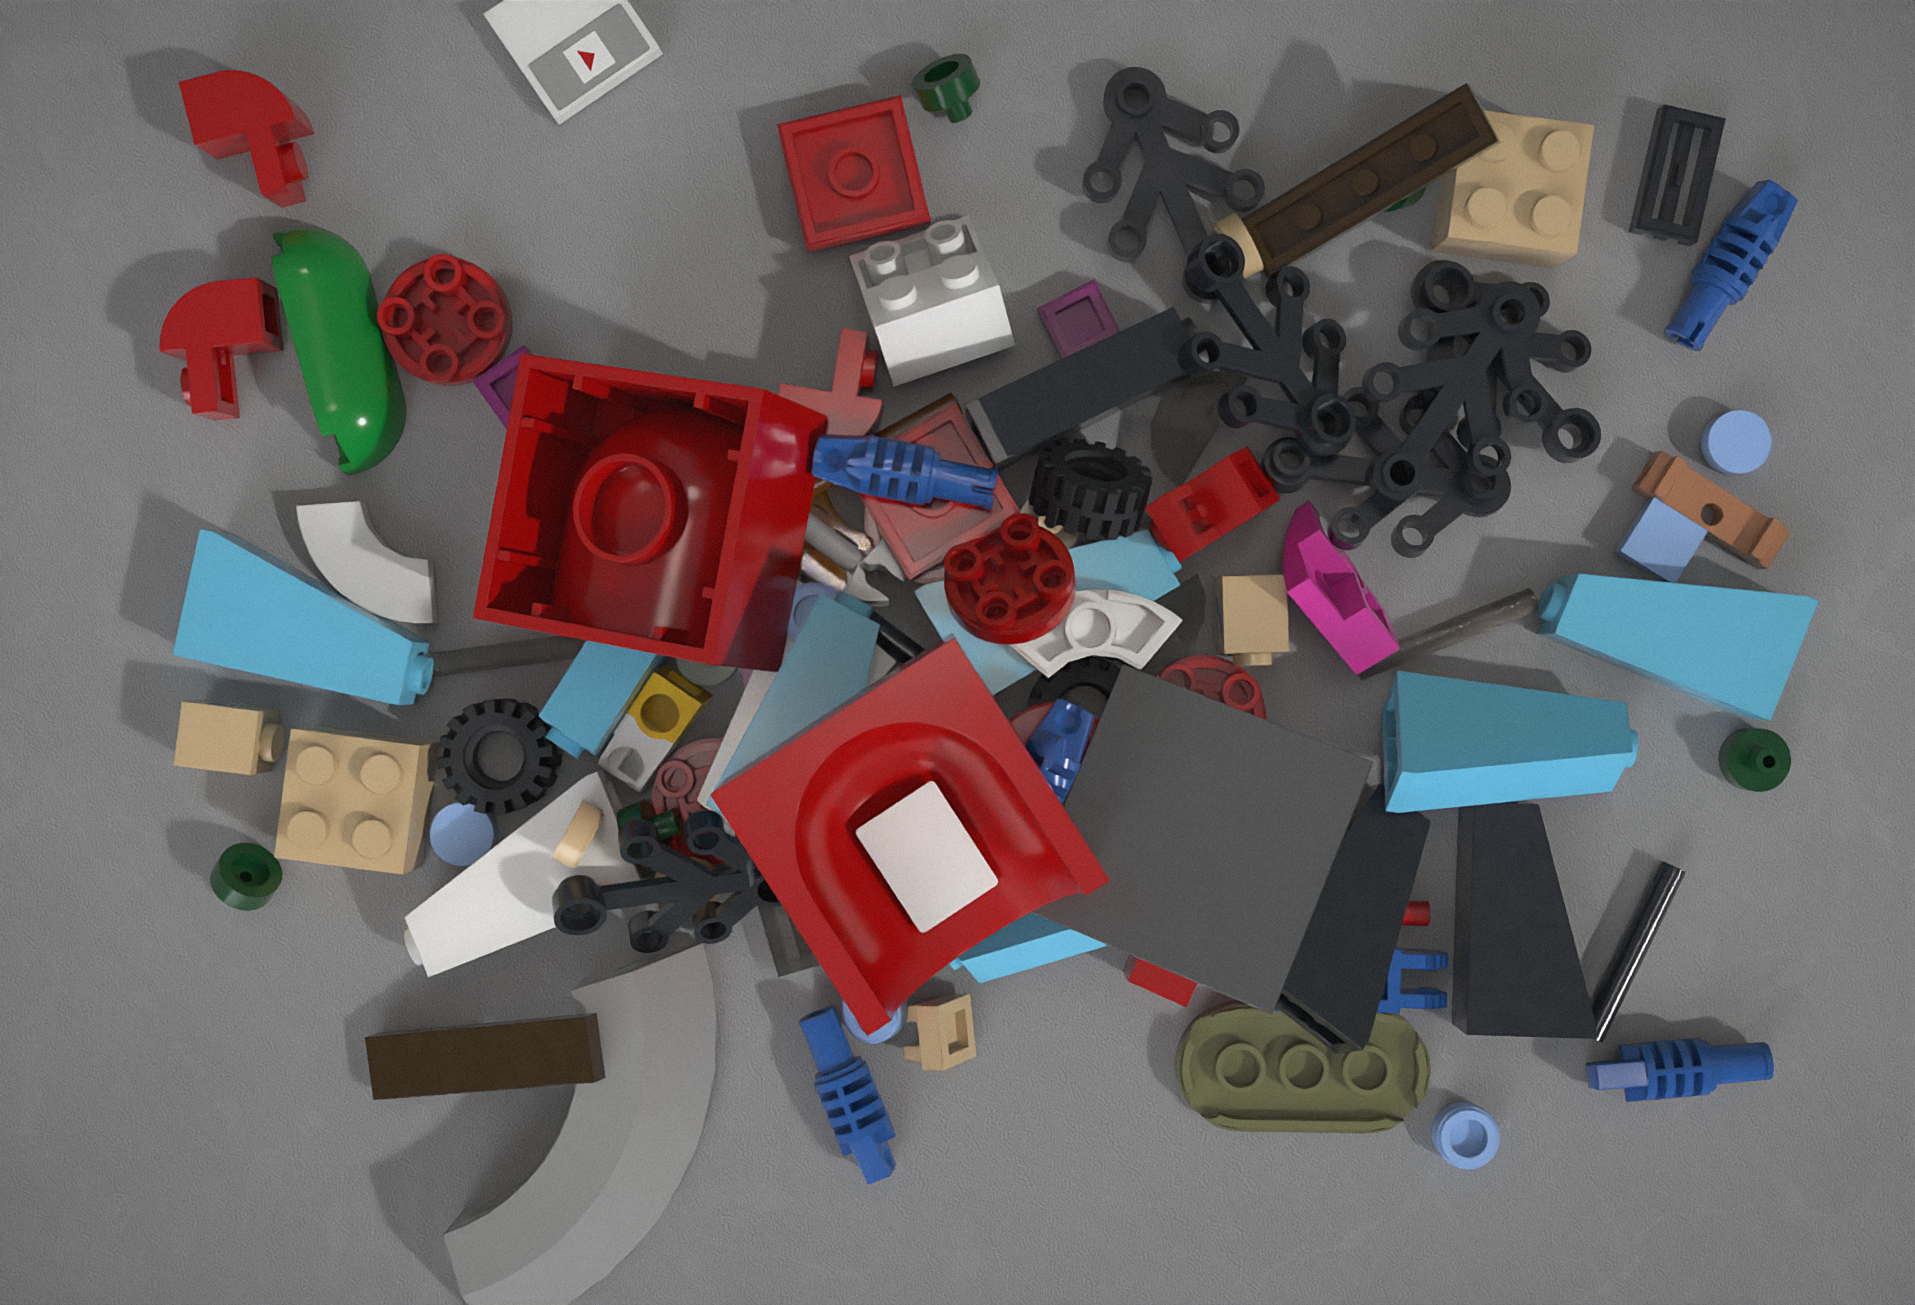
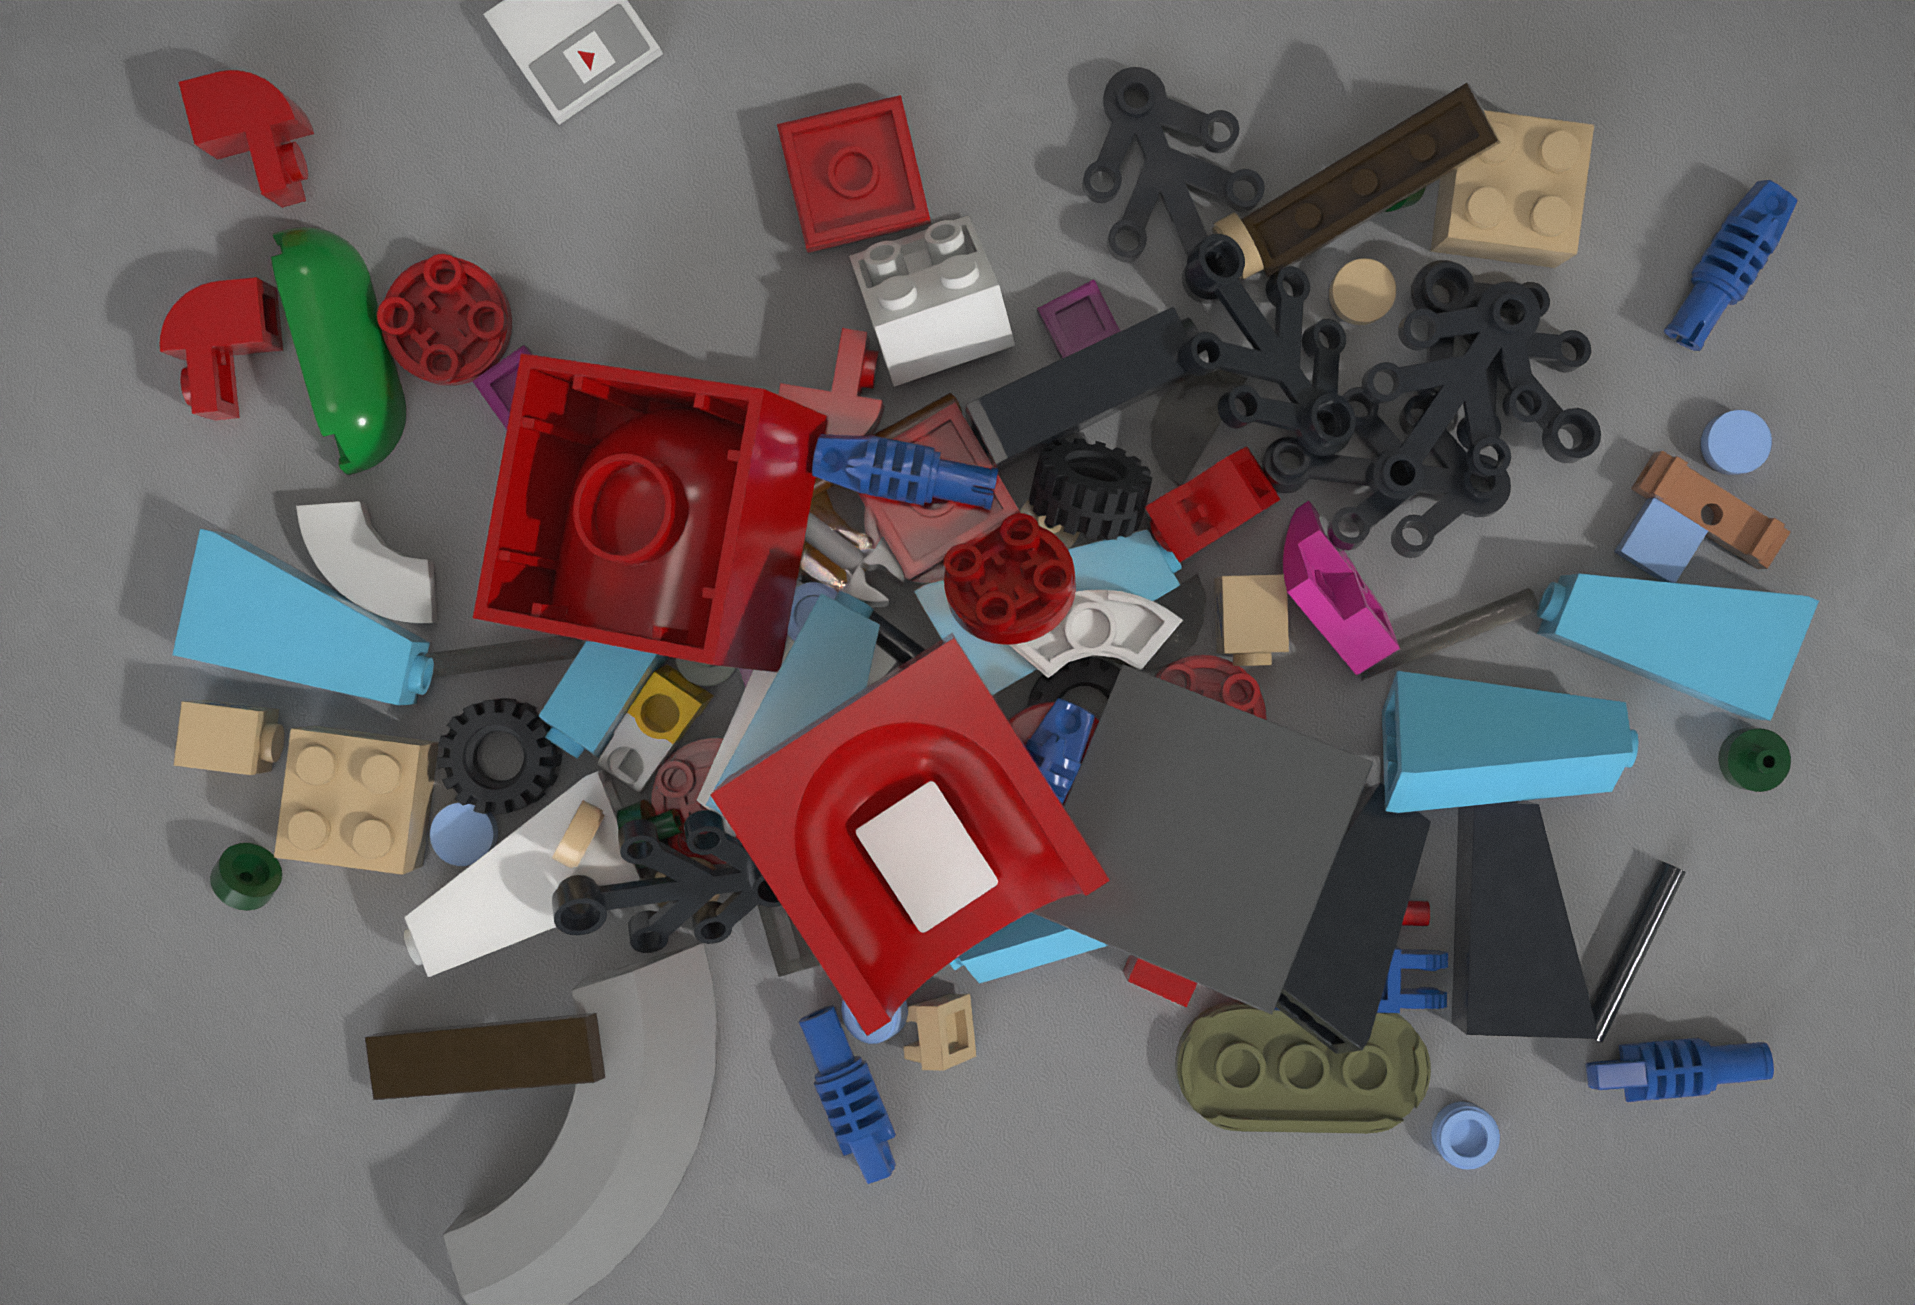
dark green tile [912,54,980,123] -> none
black tile [1628,104,1726,247] -> none
none -> tan tile [1329,258,1396,325]

